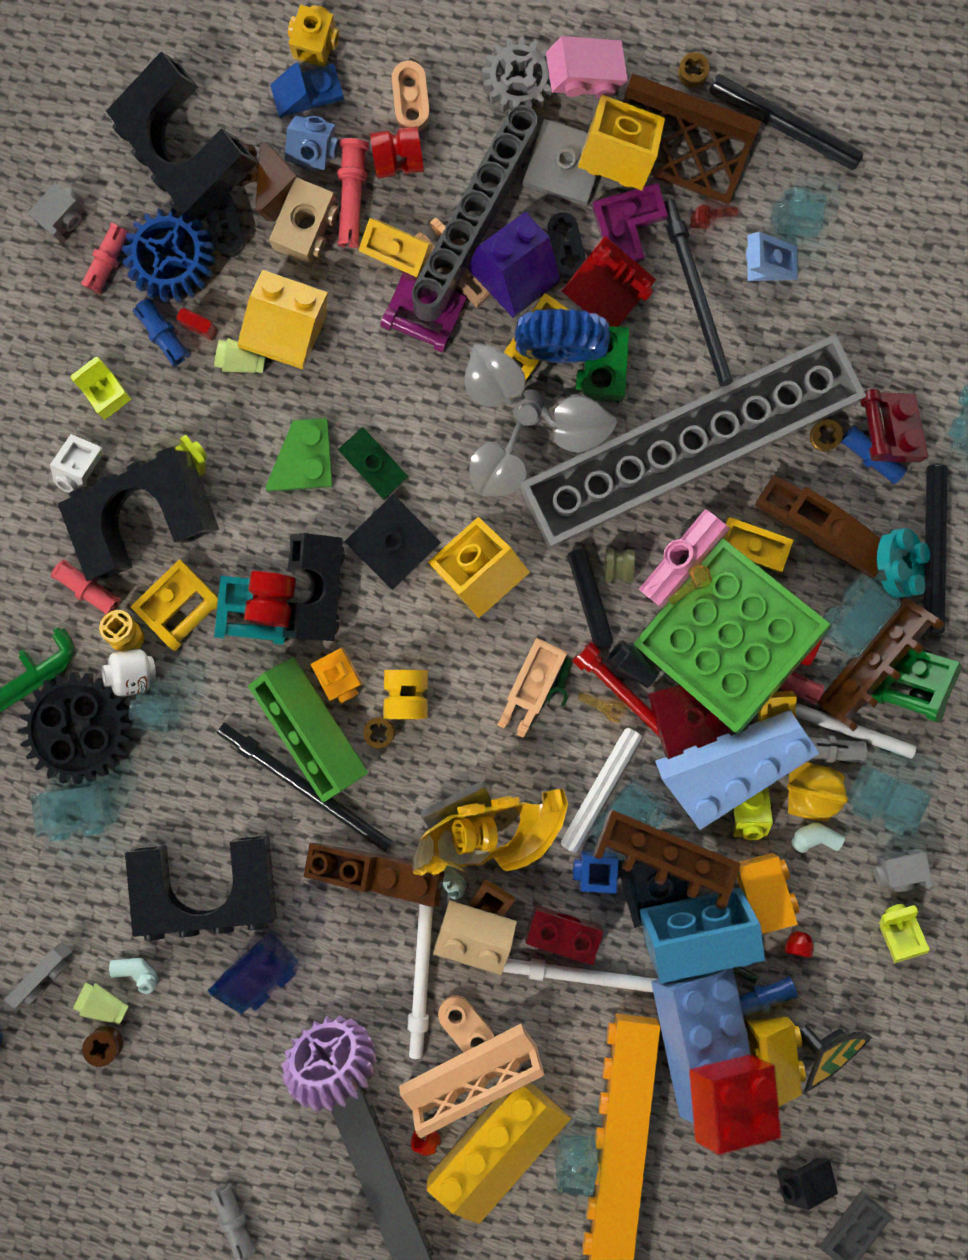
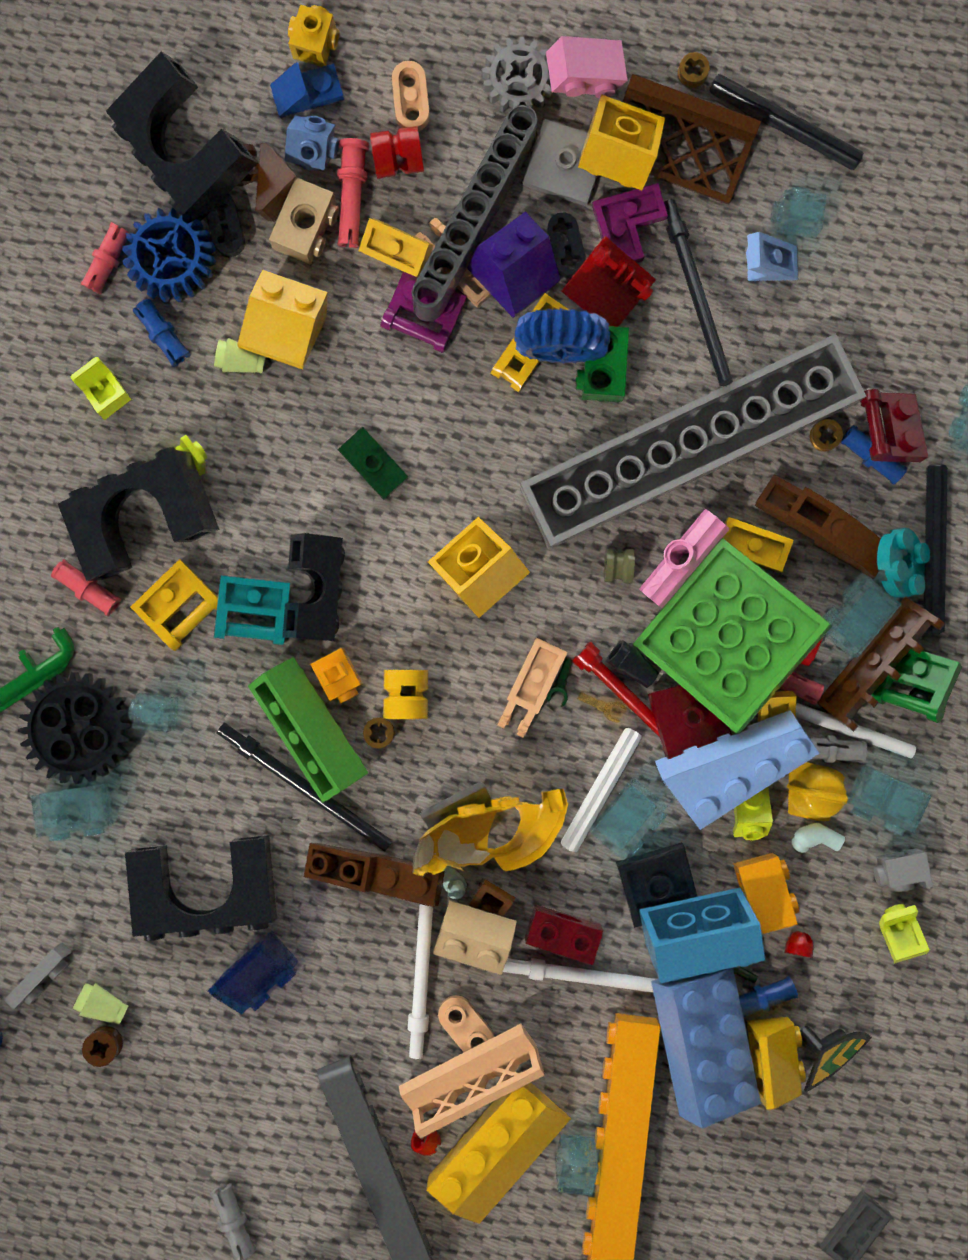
light grey brick [28,183,85,245] -> none
white bracket [50,434,103,493] -> none
yellow wheel [99,610,145,651] -> none
white head [102,649,156,696] -> none
light aqua arm [109,958,159,994] -> none
red tile [176,308,218,341] -> none
red wheel [243,571,296,627] -> none
bright green wing [266,418,333,492] -> none
lavender gear [281,1015,377,1112] -> none
black plate [344,494,441,591] -> none
yellow wheel [451,815,498,855] -> none
light grey plant [464,343,617,497] -> none
black axle [567,548,614,648] -> none
blue brick [573,850,619,894] -> none
reddish brown hinge [593,810,741,910] -> none
clear yellow hand [668,564,712,605] -> none
red brick [689,1055,781,1155] -> none
clear red hand [690,205,738,229] -> none
black bracket [777,1158,838,1210] -> none

